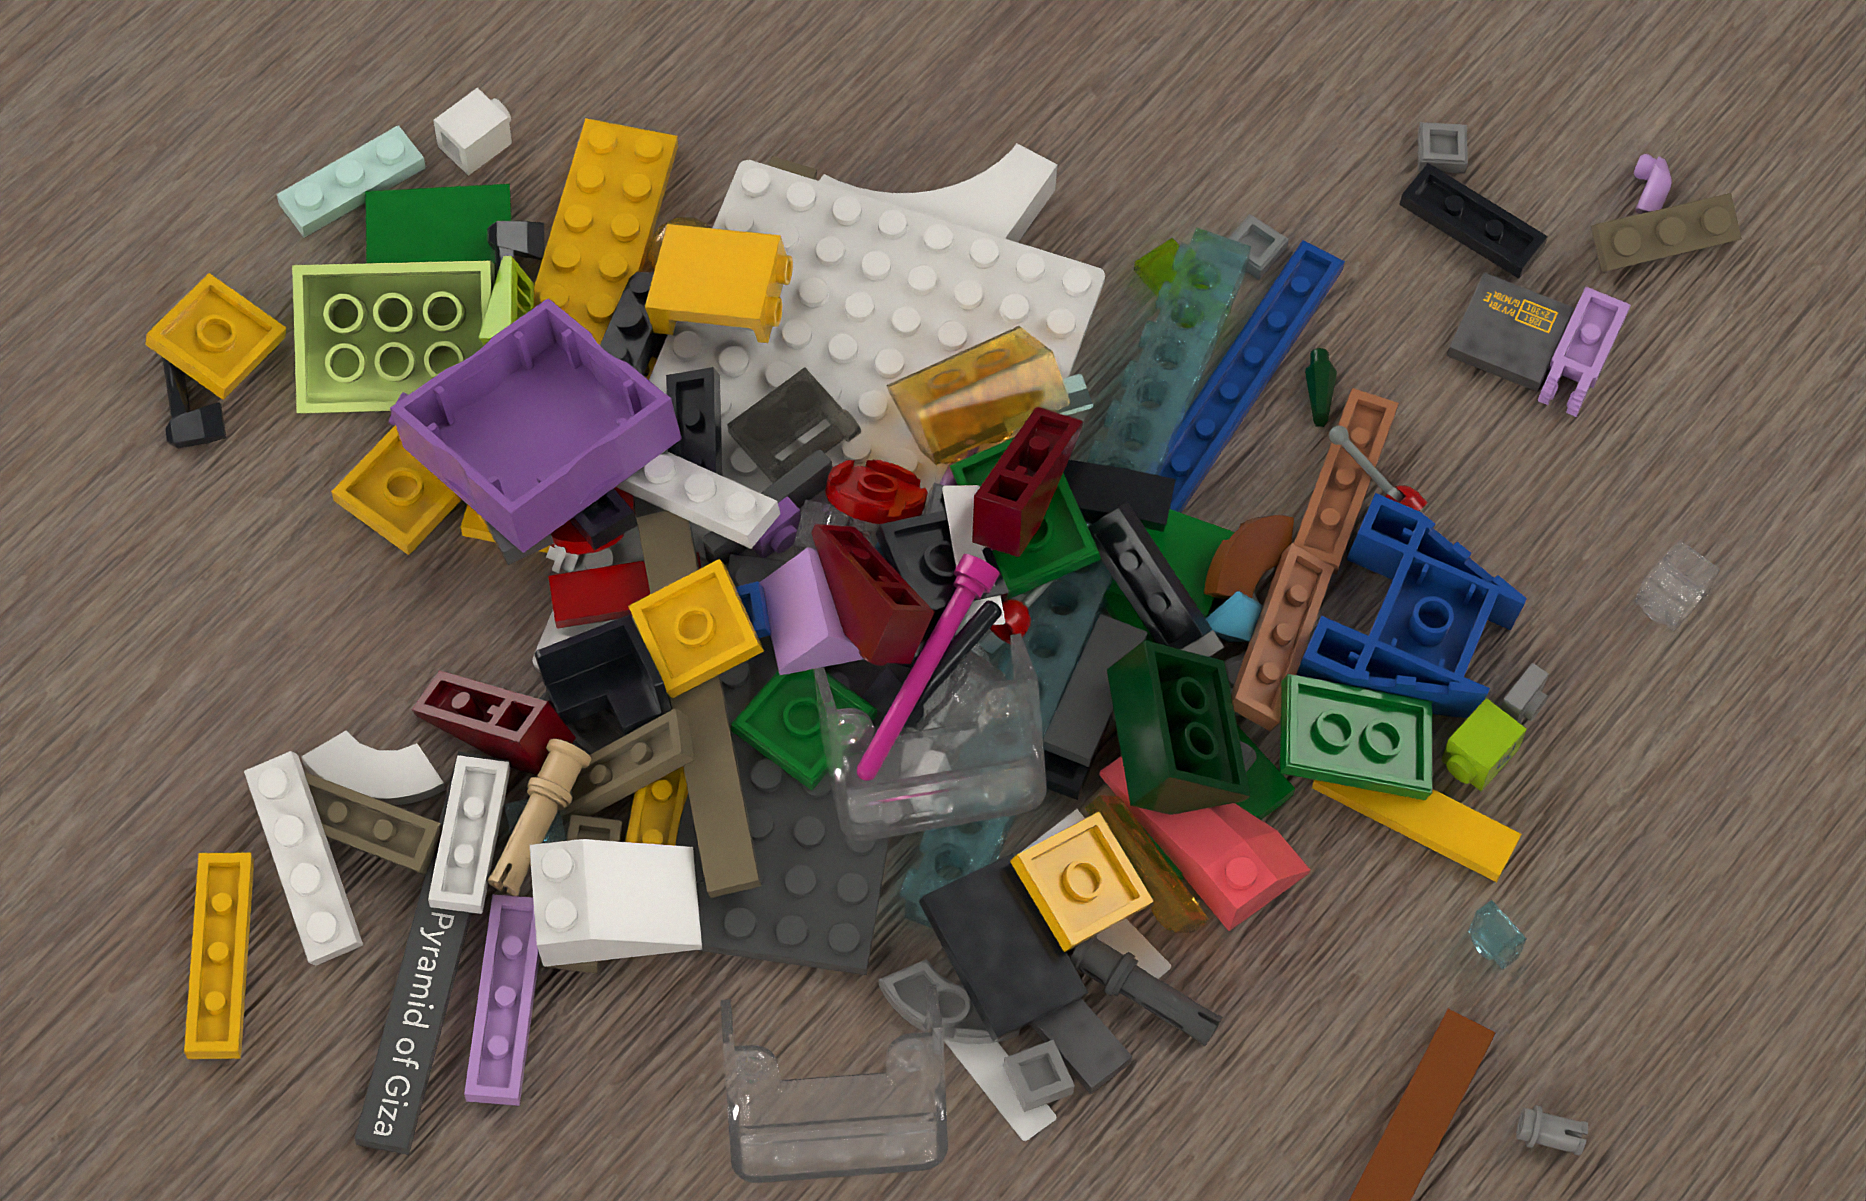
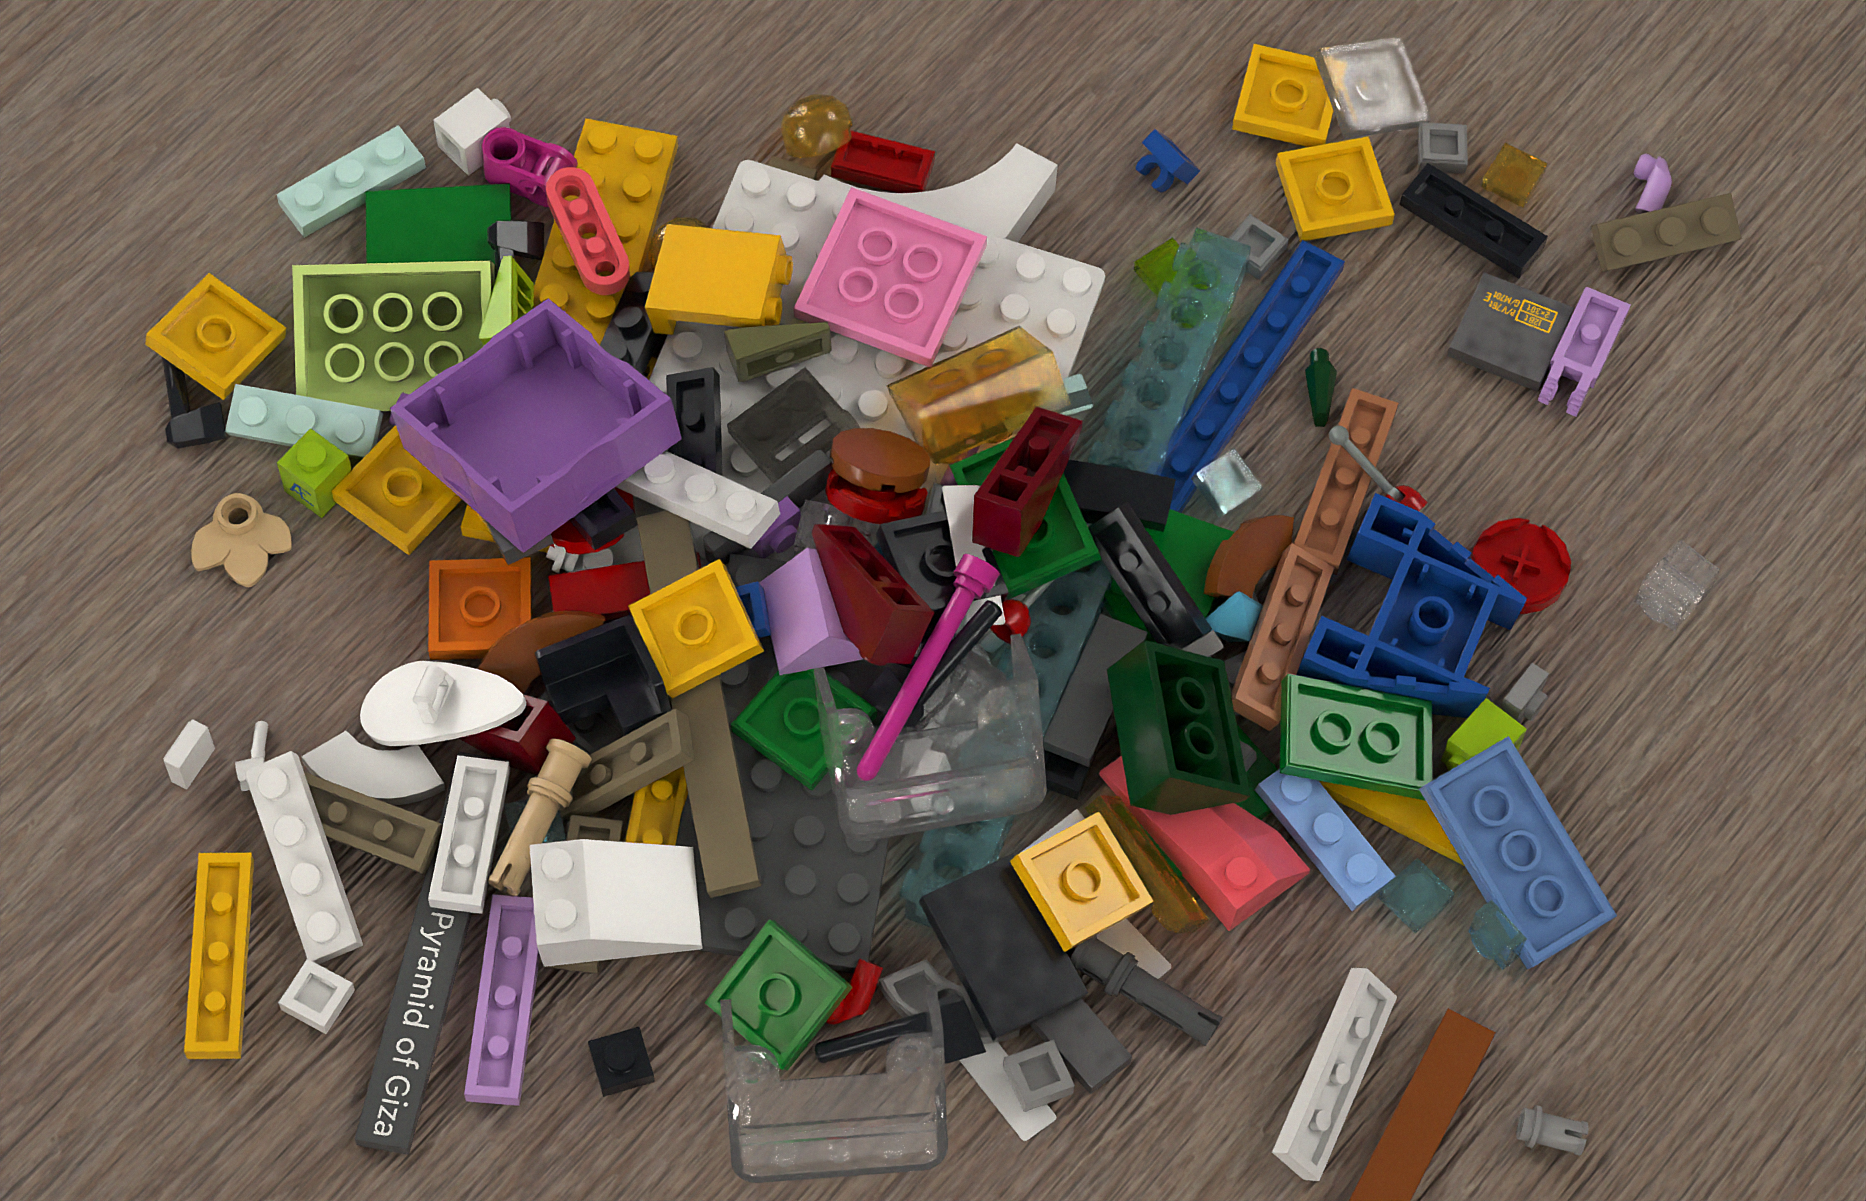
none -> white tile [163,719,215,790]
none -> tan plate [191,493,292,587]
none -> light aqua plate [225,384,383,459]
none -> white hand [235,721,268,791]
none -> lime brick [277,428,351,518]
none -> white plate [278,959,355,1034]
none -> white shield [360,661,526,746]
none -> orange plate [428,557,532,660]
none -> dark orange tile [478,610,605,694]
none -> dark pink piece [482,127,578,207]
none -> coral plate [546,167,630,295]
none -> black plate [588,1027,655,1097]
none -> green tile [704,919,853,1071]
none -> olive slope [724,322,832,382]
none -> clear yellow hair [780,94,853,158]
none -> bright pink plate [793,187,987,368]
none -> black piece [814,994,986,1064]
none -> red arm [826,958,884,1025]
none -> dark orange tile [830,428,930,493]
none -> red plate [831,129,935,193]
none -> blue tile [1135,129,1200,193]
none -> clear light blue plate [1191,448,1263,518]
none -> yellow plate [1232,44,1345,147]
none -> light blue plate [1255,769,1396,911]
none -> white plate [1272,968,1397,1181]
none -> yellow plate [1275,136,1395,242]
none -> clear tile [1314,37,1432,139]
none -> clear light blue plate [1378,858,1455,934]
none -> medium blue tile [1419,736,1617,969]
none -> red tile [1471,518,1571,614]
none -> clear yellow plate [1481,143,1548,208]

